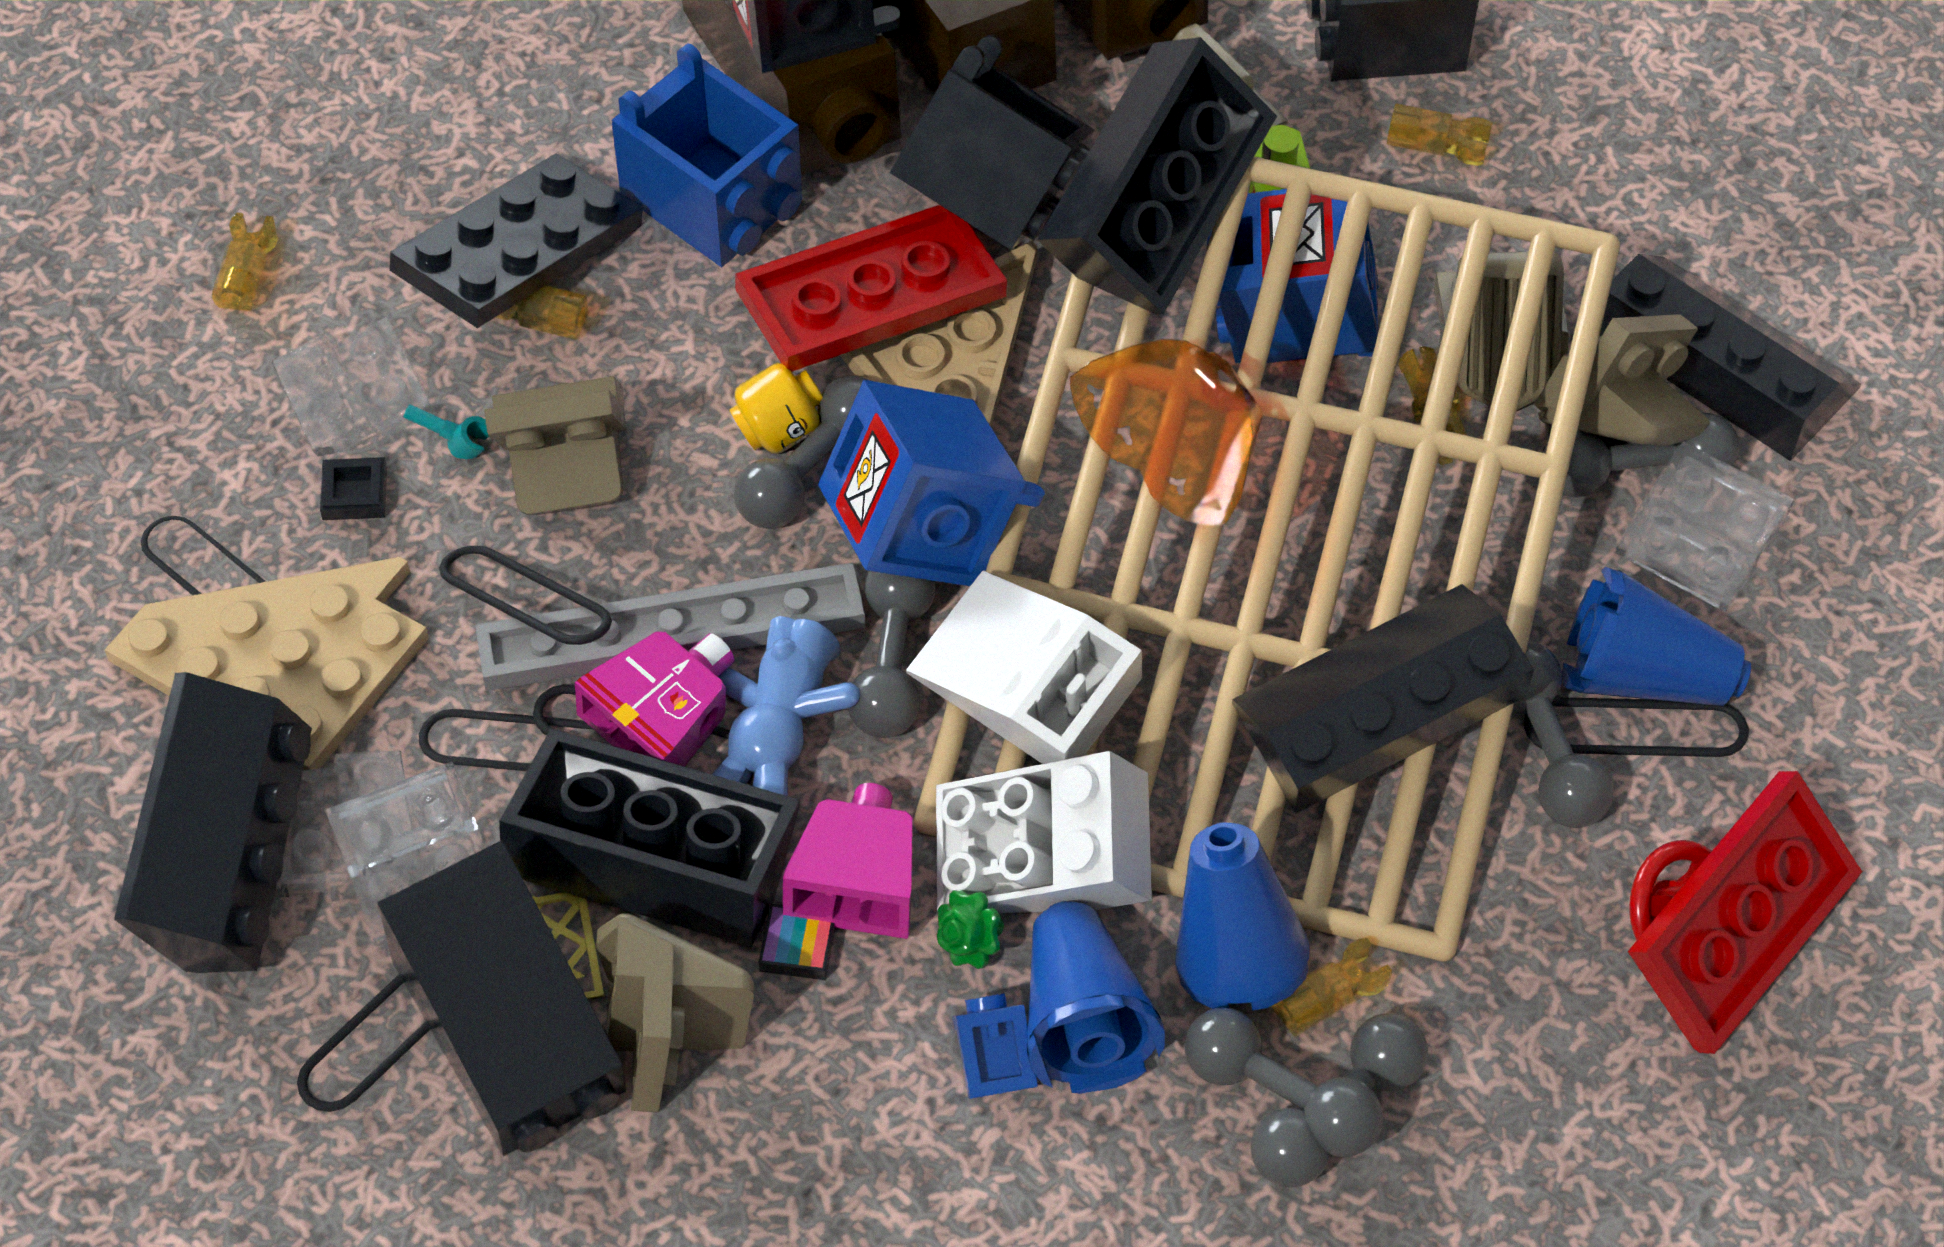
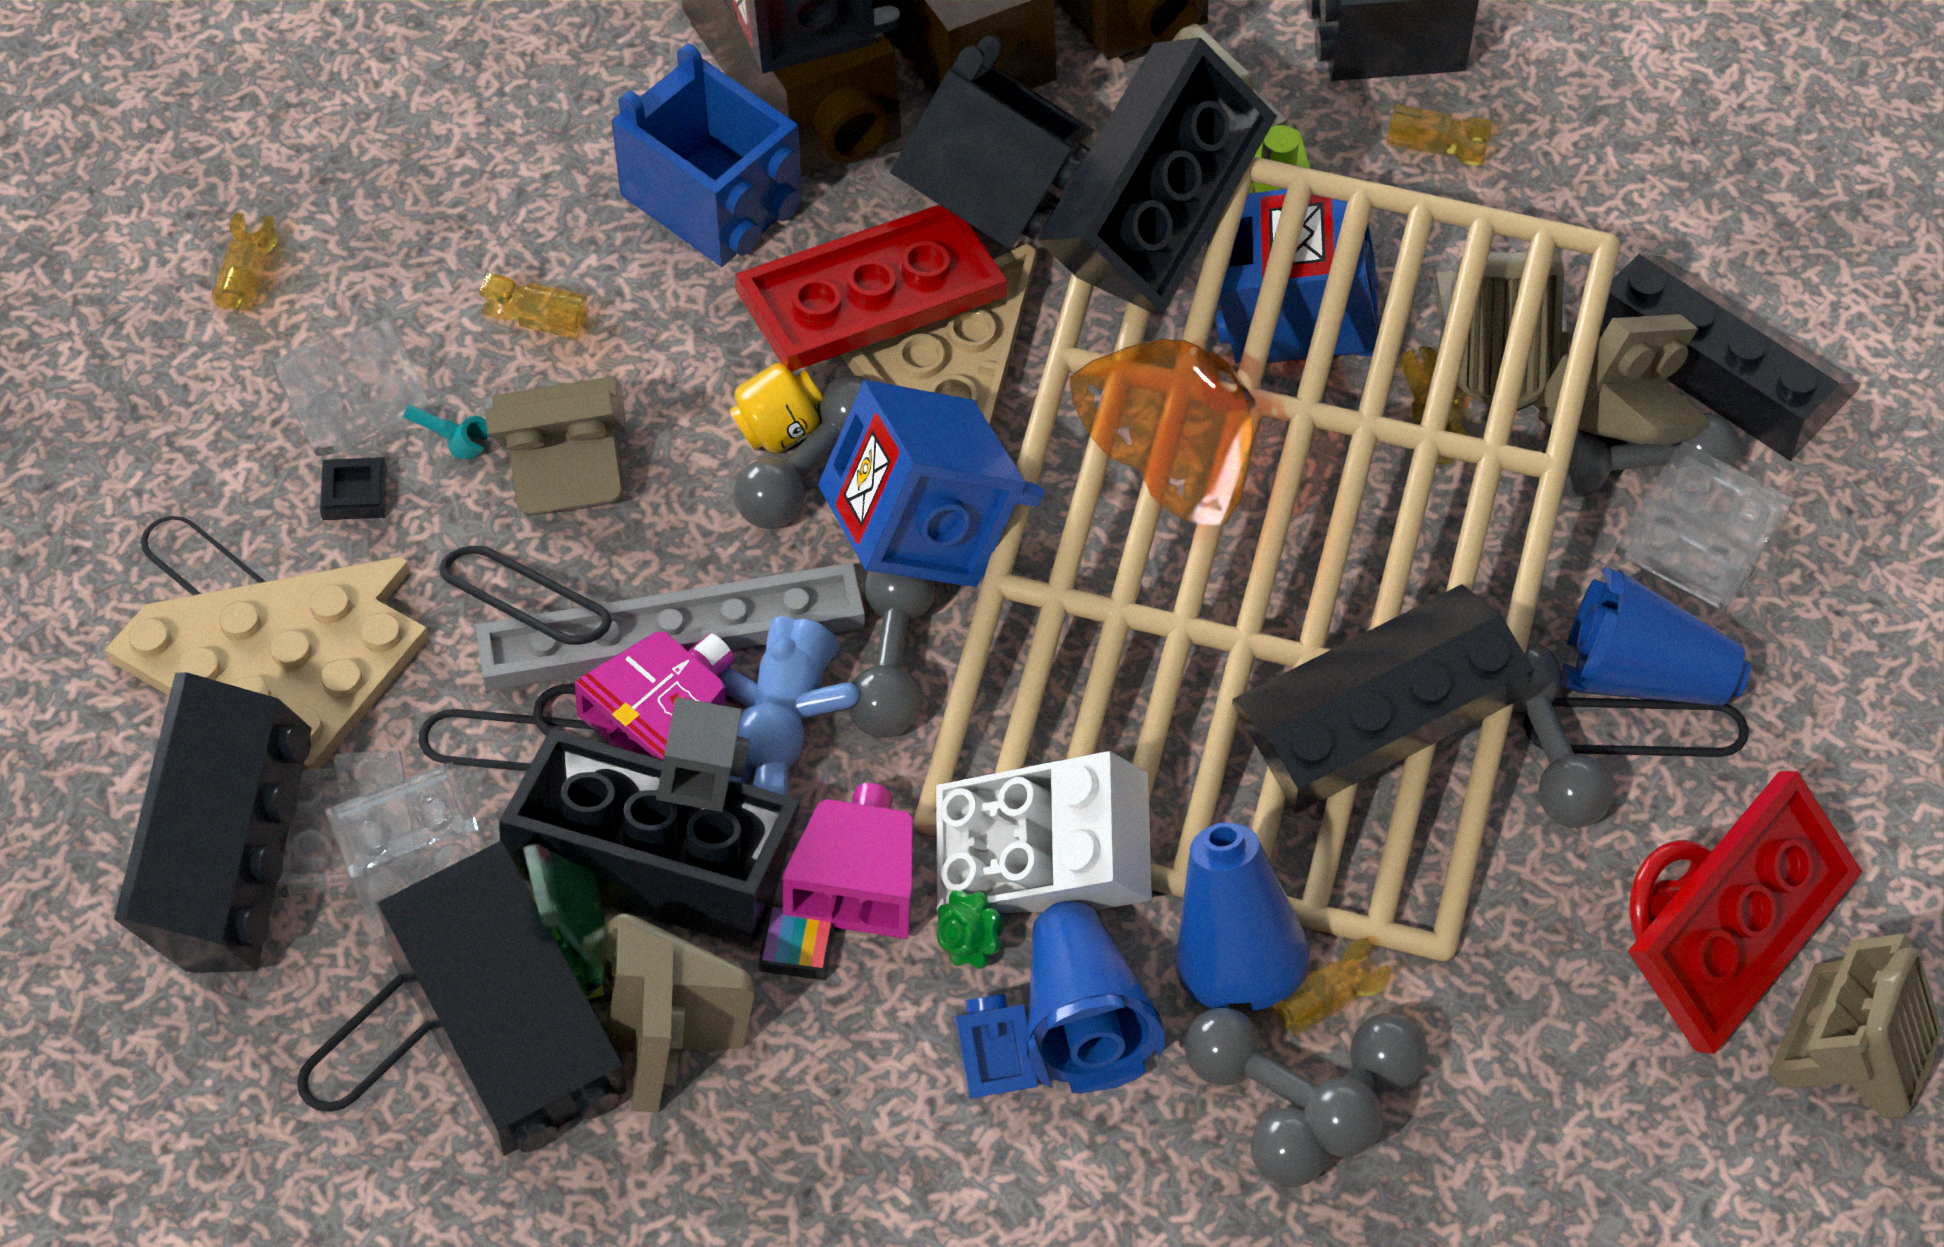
black plate [389,153,643,328] -> none
white slope [906,571,1142,764] -> none
none -> clear green slope [523,844,607,996]
none -> dark grey brick [656,697,750,812]
none -> dark tan piece [1769,933,1941,1119]

